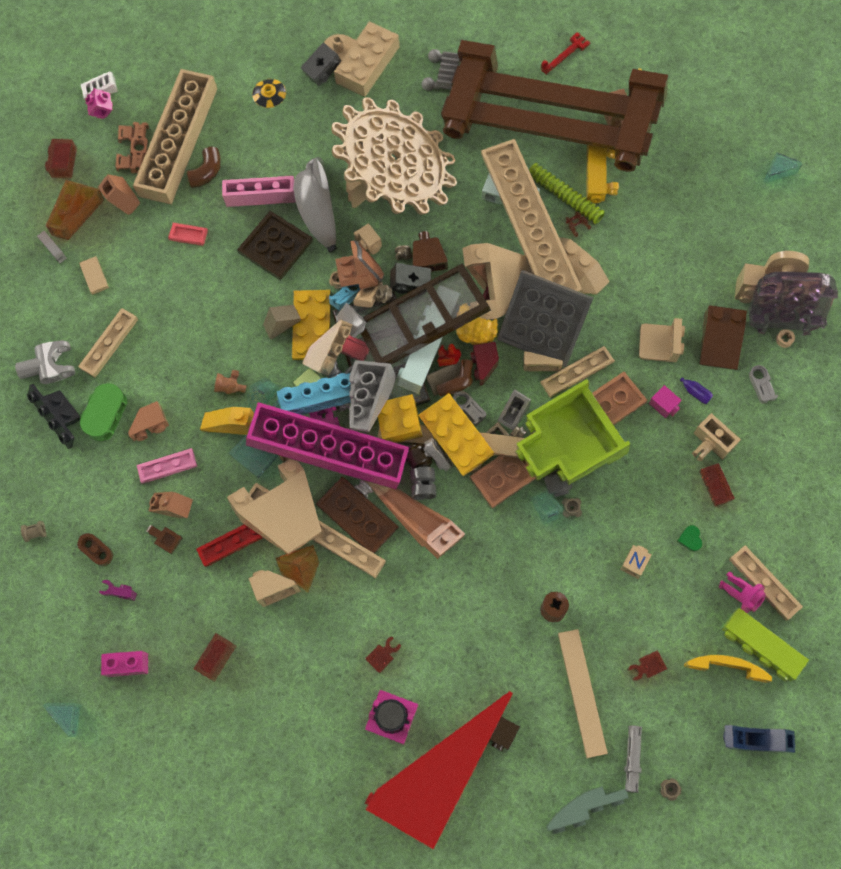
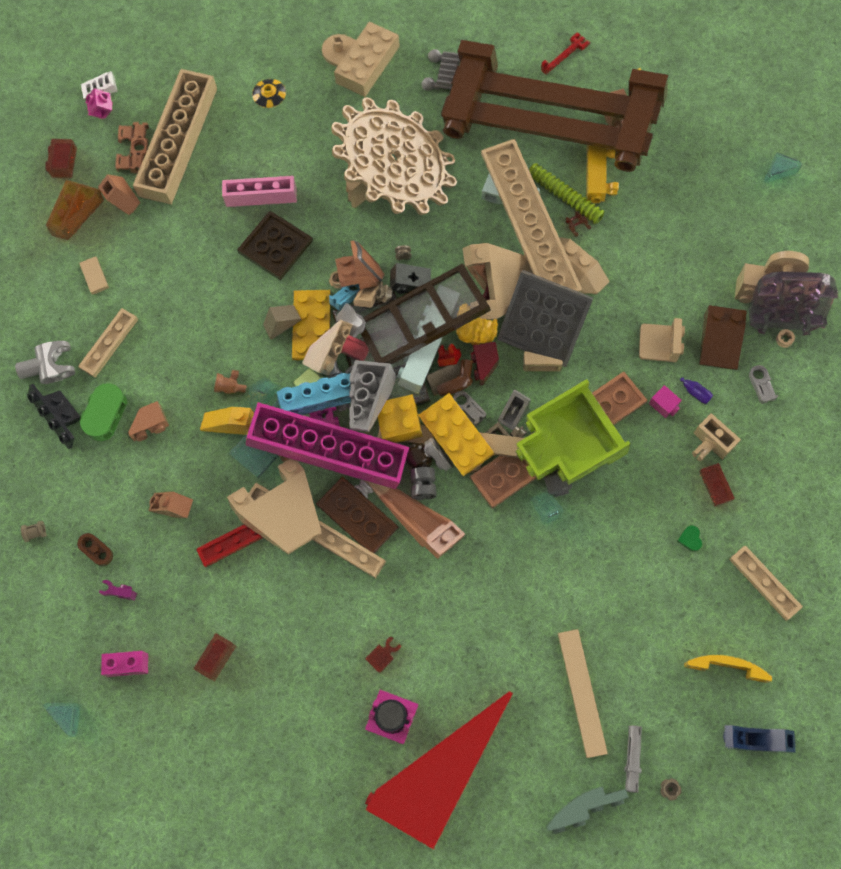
light grey piece [37,231,67,264] -> none
bright pink tile [136,448,197,484] -> none
reddish brown plate [146,525,183,555] -> none
coral tile [168,223,208,246] -> none
reddish brown cylinder [187,147,221,188] -> none
tan slope [249,570,301,607] -> none
clear orange slope [276,545,319,592] -> none
light grey piece [293,157,337,253] -> none
dark grey brick [300,42,341,86] -> none
tan brick [354,223,382,254] -> none
reddish brown torso [413,231,448,272] -> none
dark brown brick [490,716,520,752] -> none
tan tile [540,346,614,398] -> none
reddish brown piece [540,592,569,622] -> none
dark tan plate [562,498,582,518] -> none
tan brick [620,545,651,579] -> none
clear red plate [627,650,667,681] -> none
dark pink piece [719,572,766,613] -> none
lime brick [721,608,809,682] -> none

